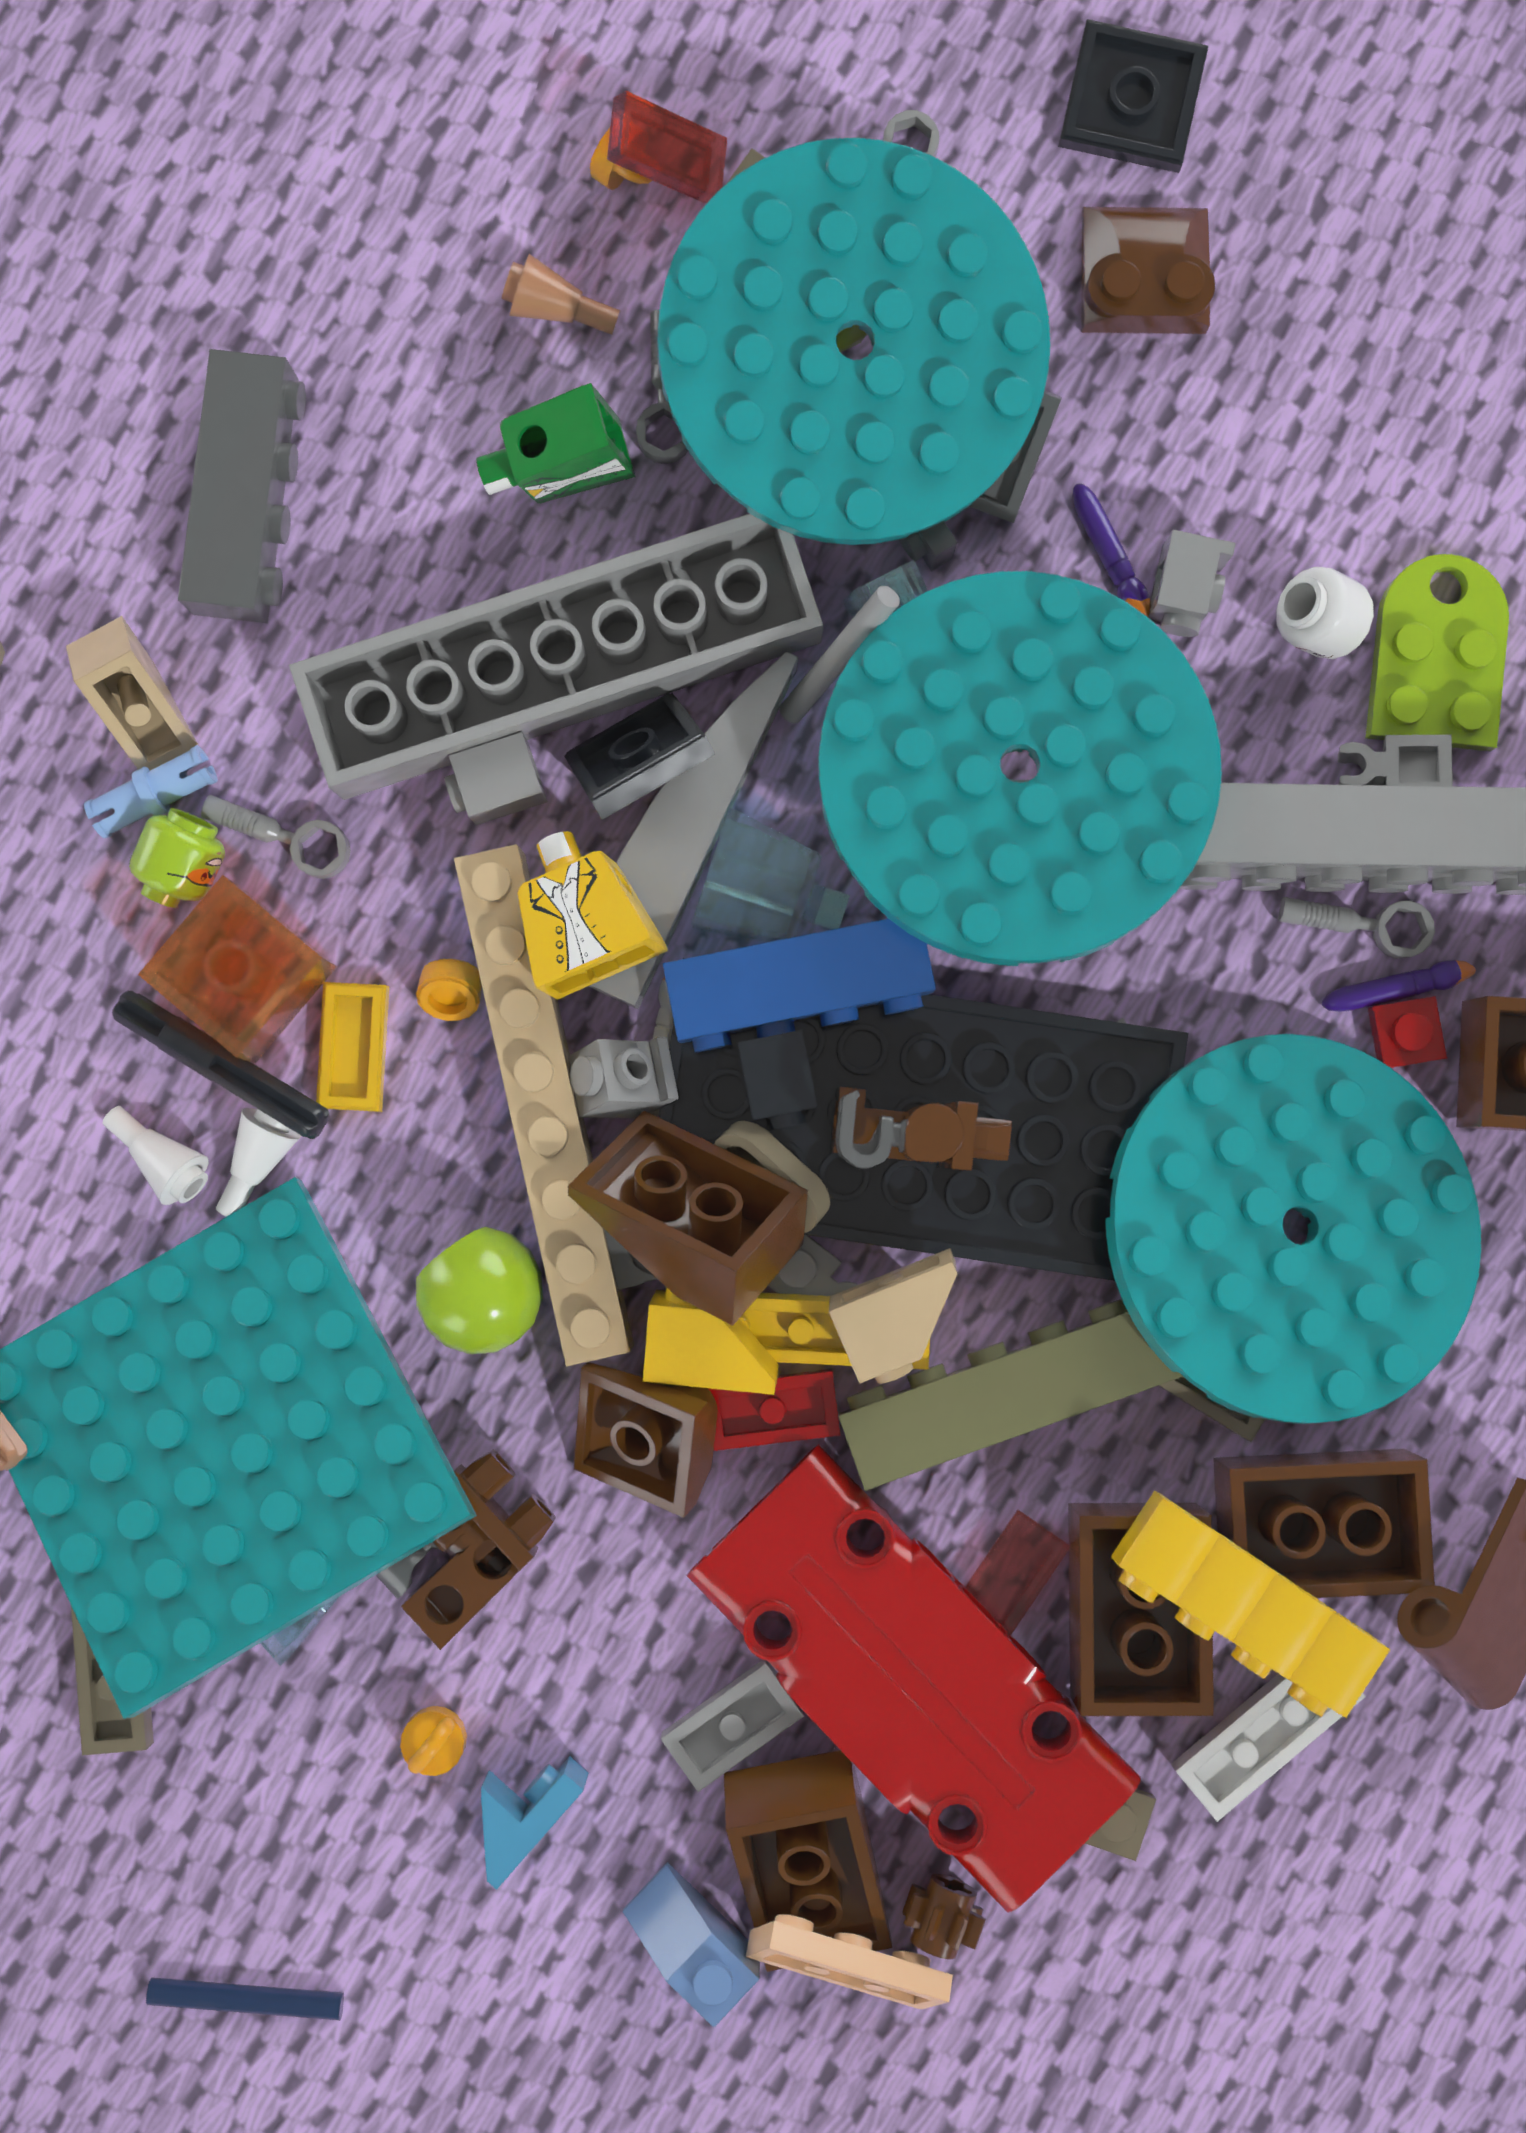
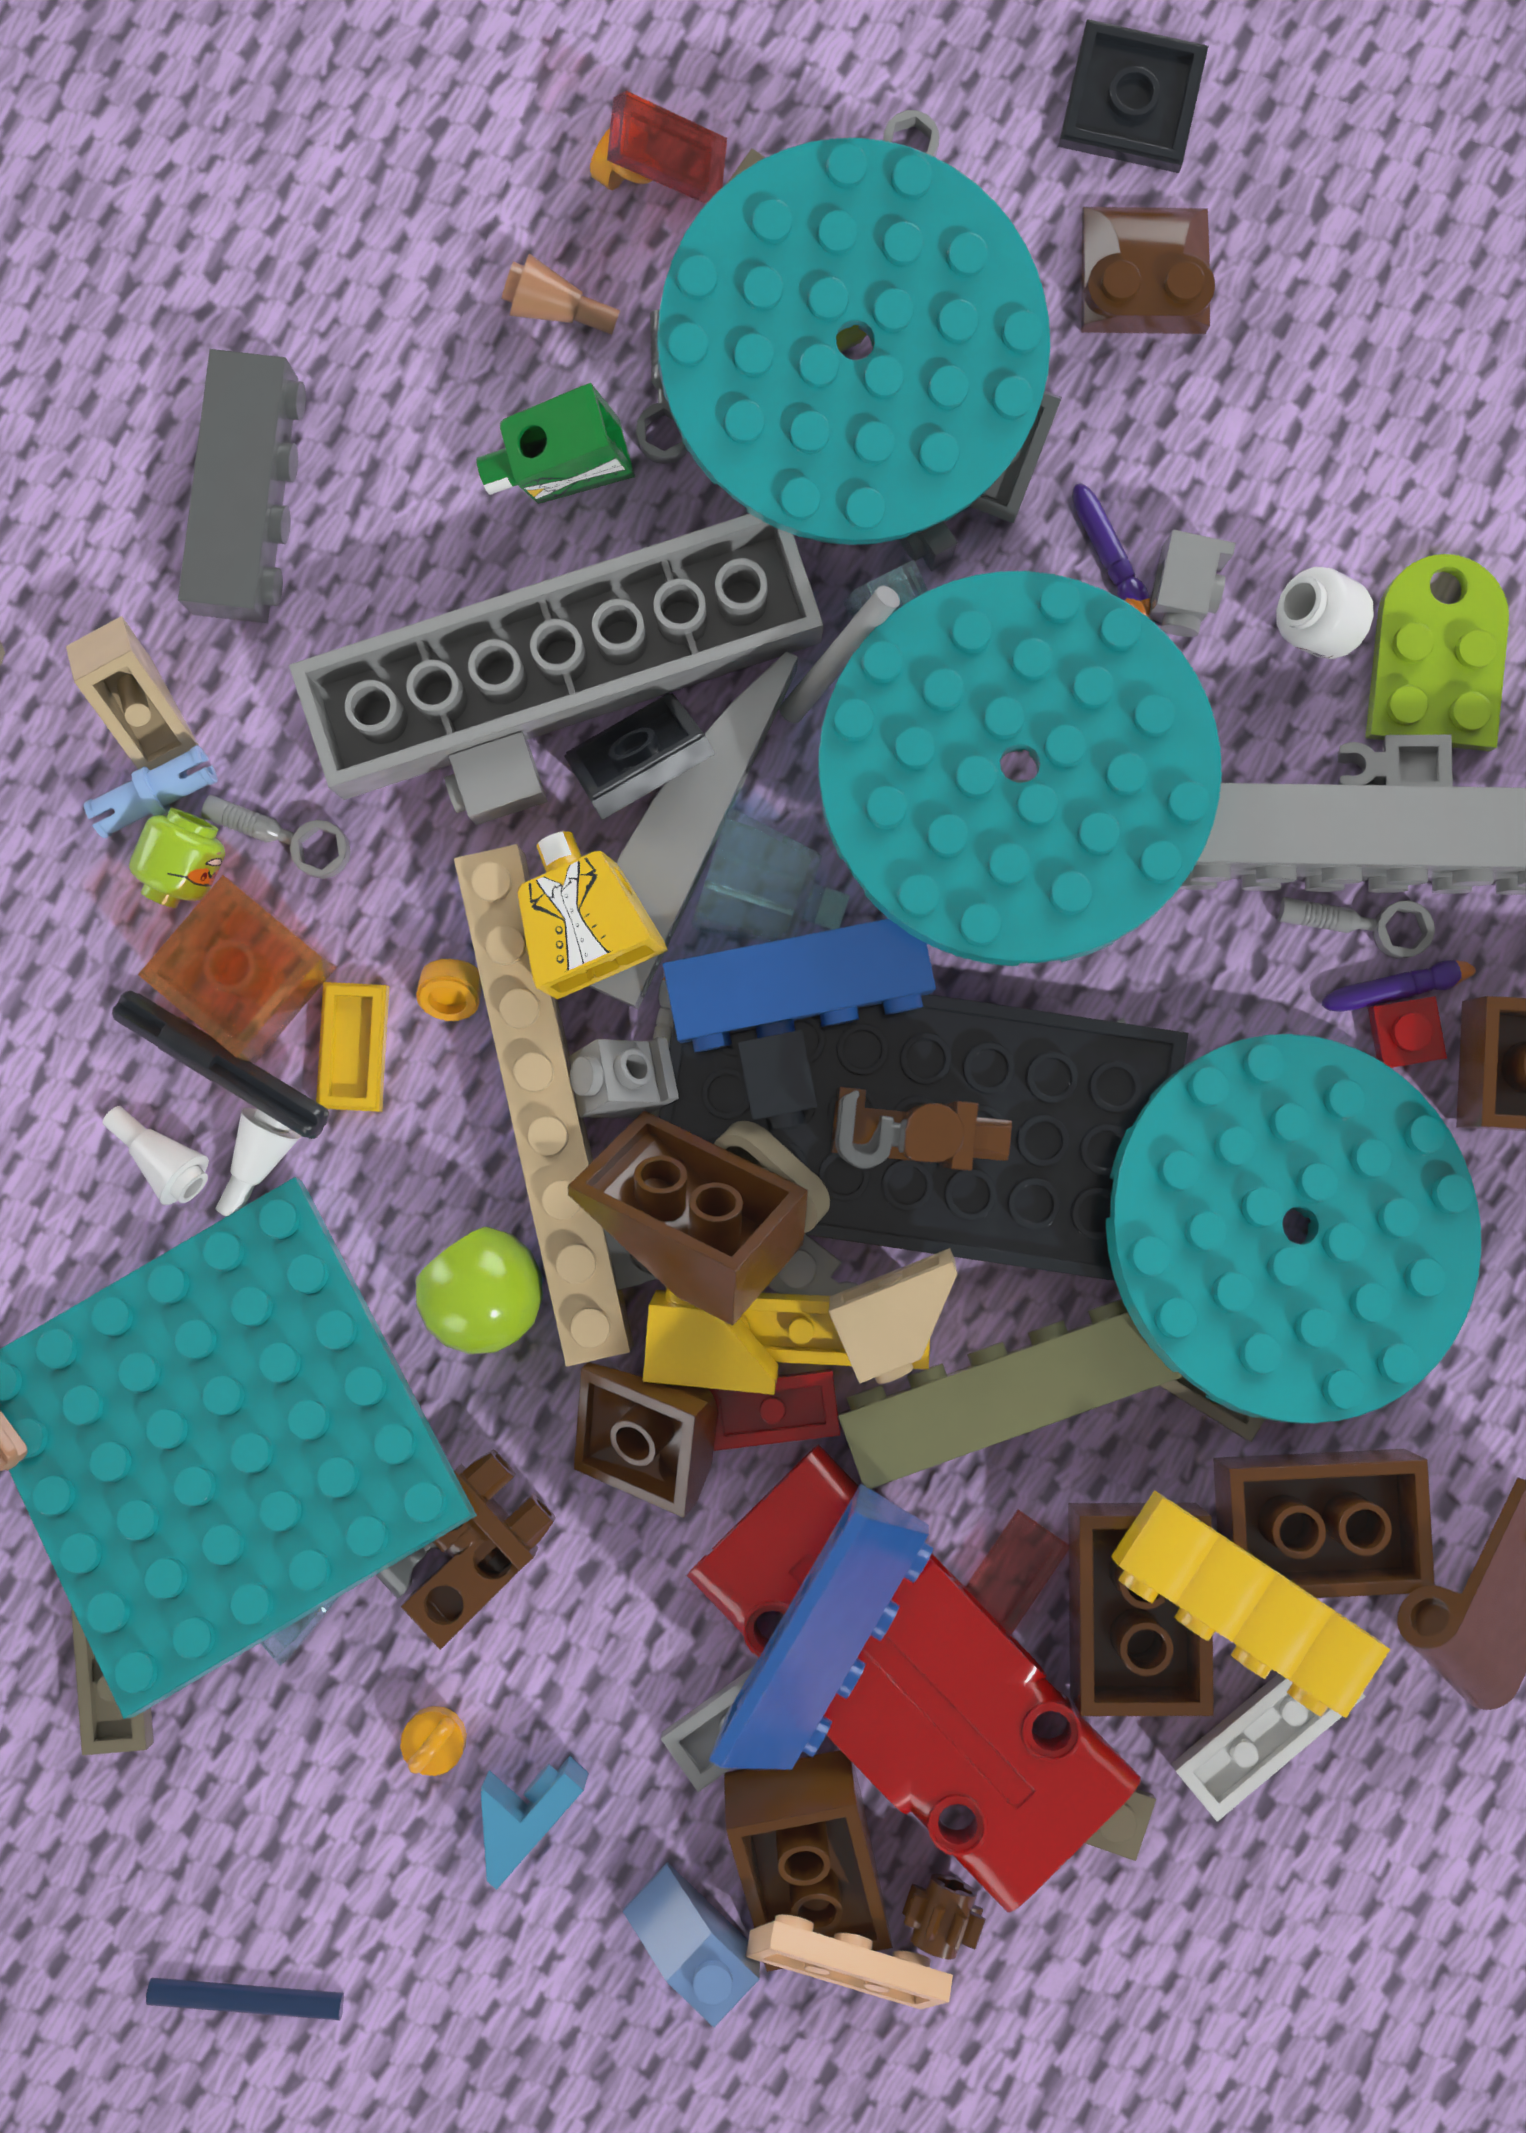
none -> blue slope [709,1484,934,1770]

